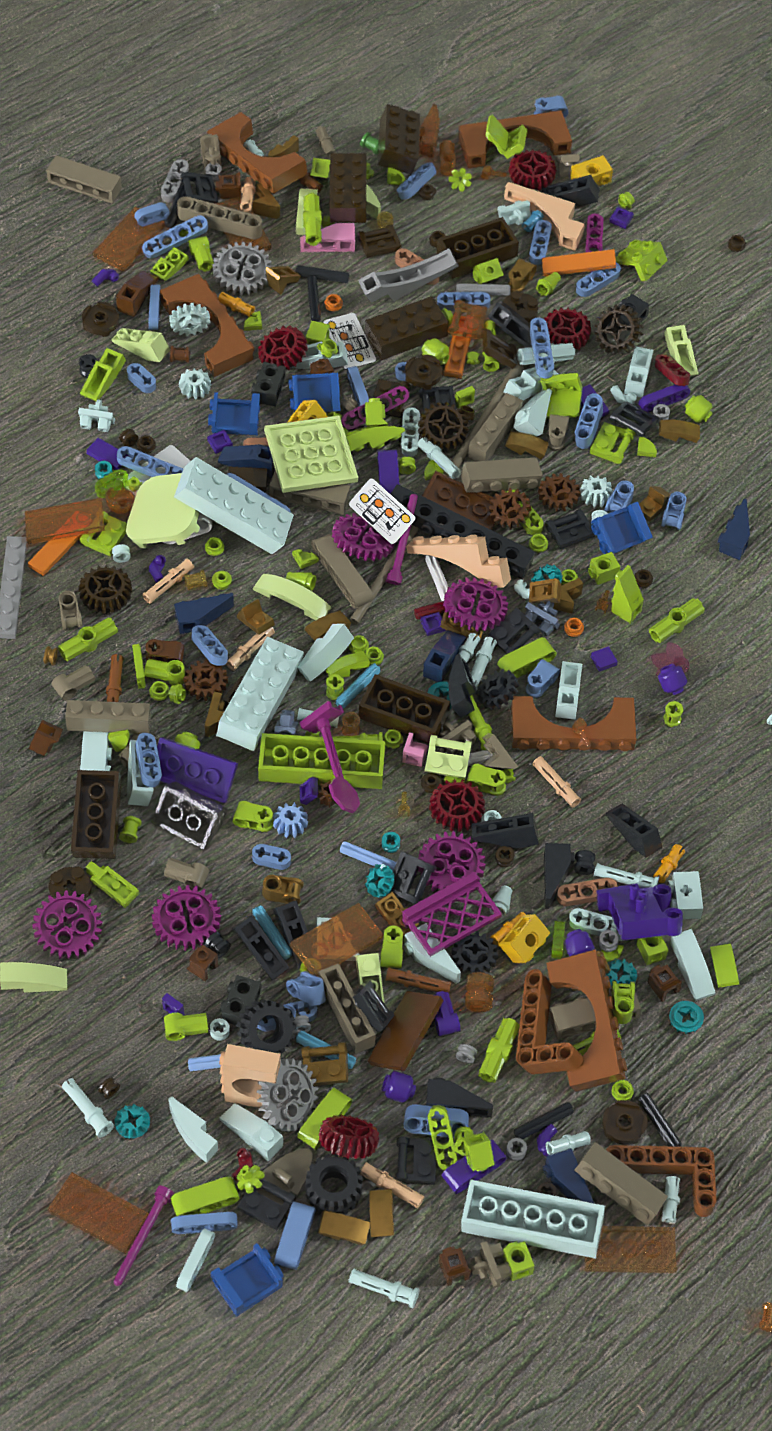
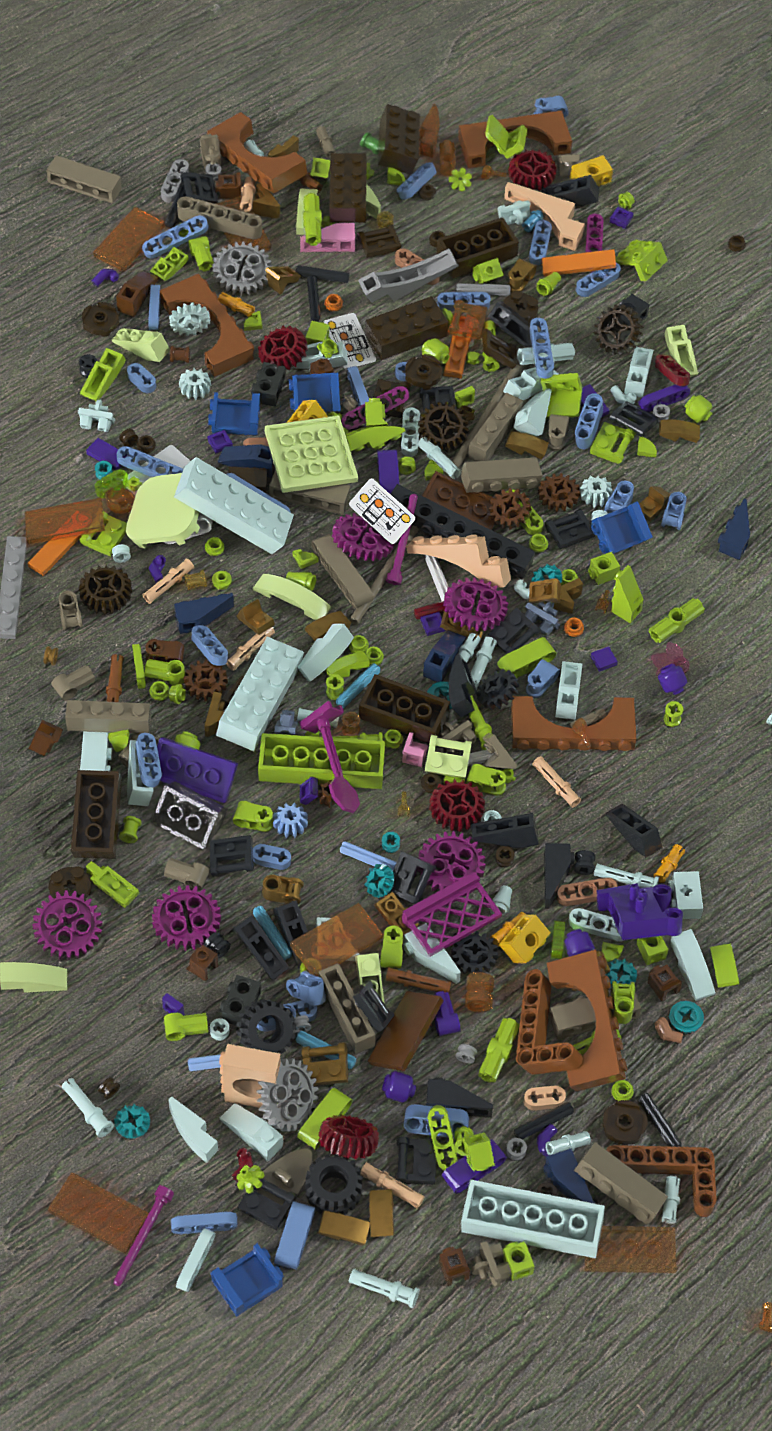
lime piece [58,617,118,662] -> none
medium blue beam [134,202,170,226] -> none
lime beam [171,1176,240,1216] -> none
dark red gear [544,307,592,350] -> none
light grey bush [599,930,619,952] -> none
dark brown plate [634,569,653,588] -> none
none -> black plate [210,835,254,877]
none -> light nougat beam [524,1086,566,1111]
none -> dark tan axle [569,708,607,728]
none -> nougat arm [655,1017,683,1043]

